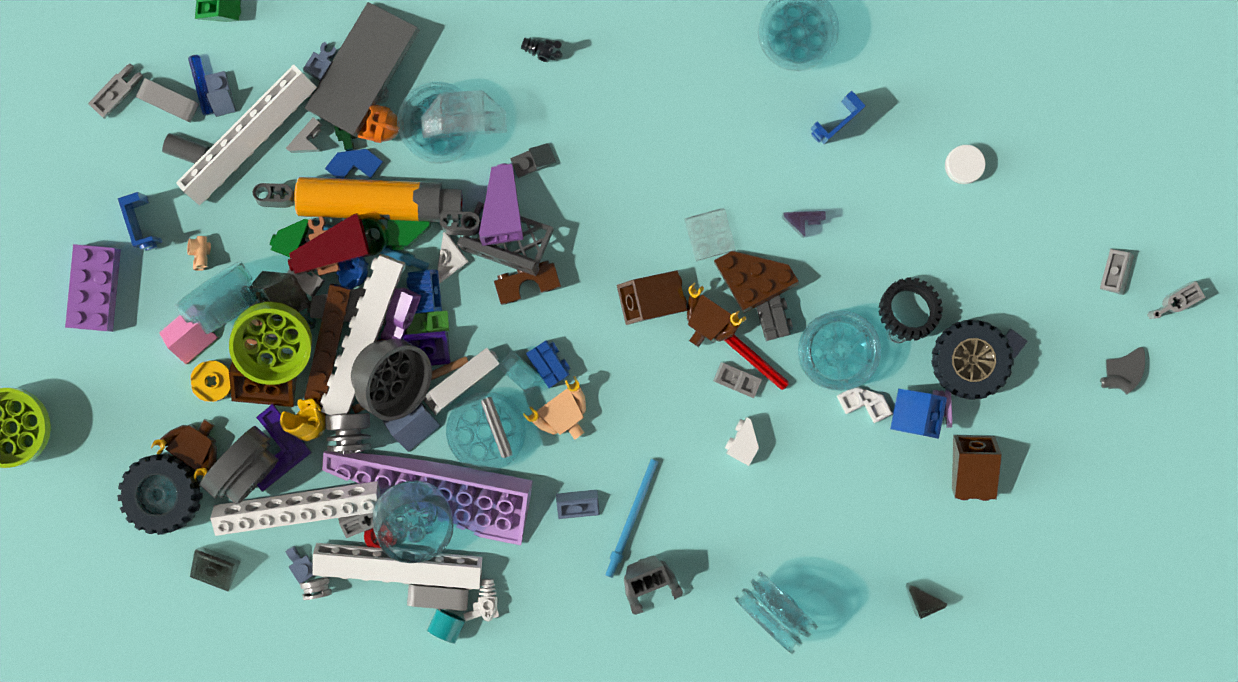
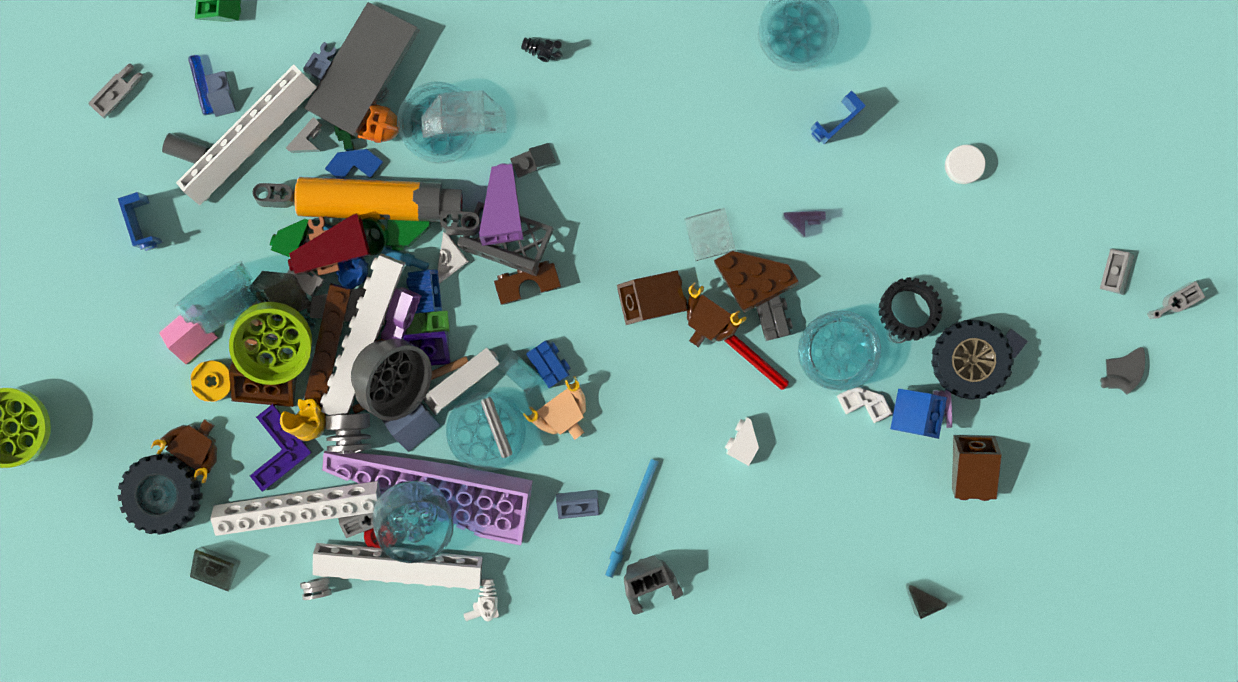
medium lavender brick [65,244,121,332] -> none
light grey beam [136,78,199,123] -> none
light nougat plate [187,236,211,271] -> none
dark grey wheel [200,426,279,505] -> none
sand blue plate [285,546,313,584] -> none
light grey beam [407,584,469,611] -> none
teal piece [427,609,465,644] -> none
light grey slope [713,362,762,398] -> none
clear light blue wheel [734,571,819,655] -> none

